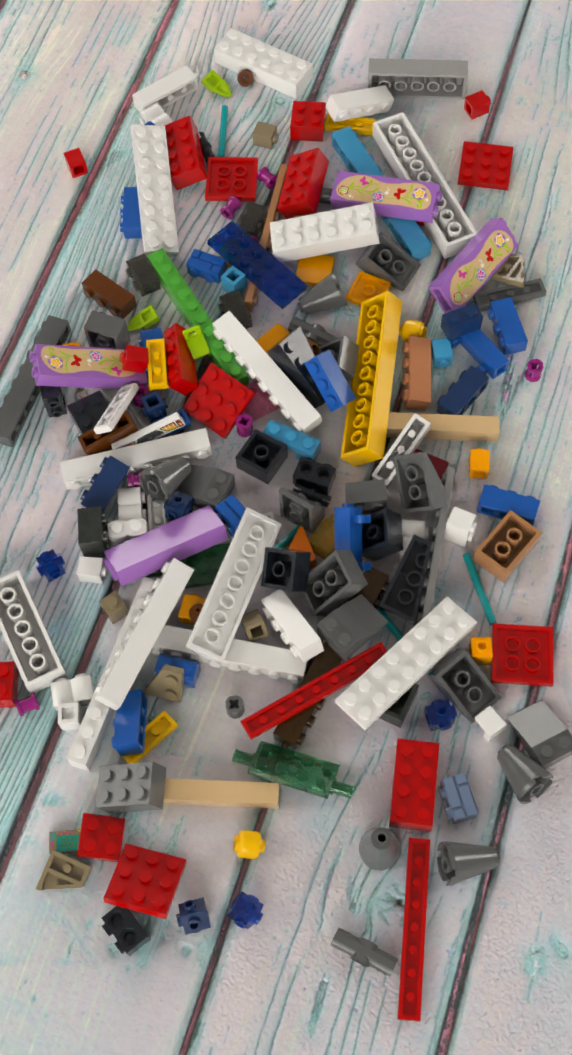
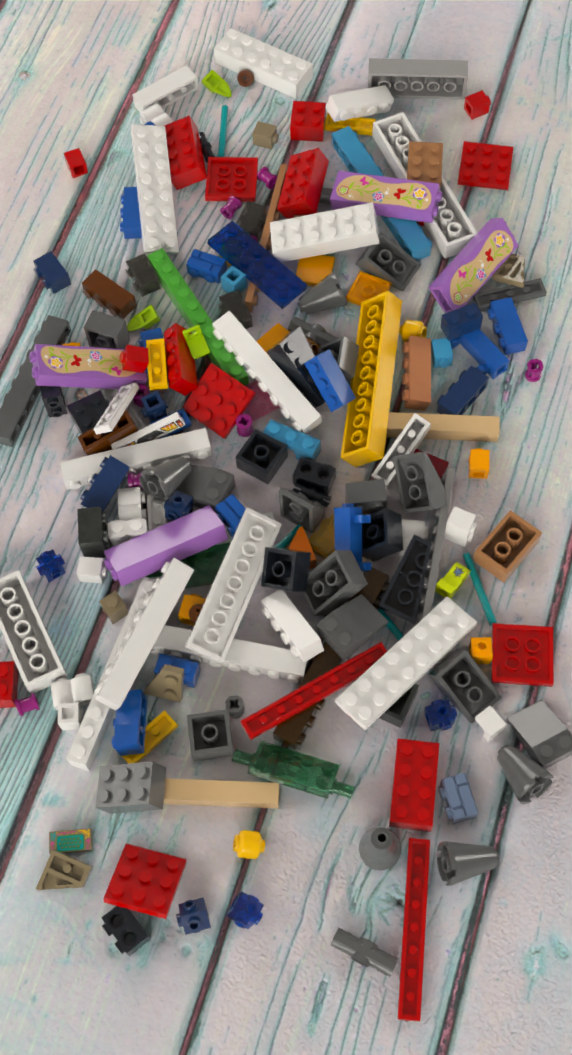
red plate [76,813,125,862] -> none
dark tan brick [241,609,269,642] -> none
blue brick [477,484,541,526] -> none
none -> dark blue brick [33,251,71,294]
none -> dark grey brick [187,709,234,762]
none -> medium nougat plate [407,141,443,188]
none -> neon yellow leg [435,562,471,599]

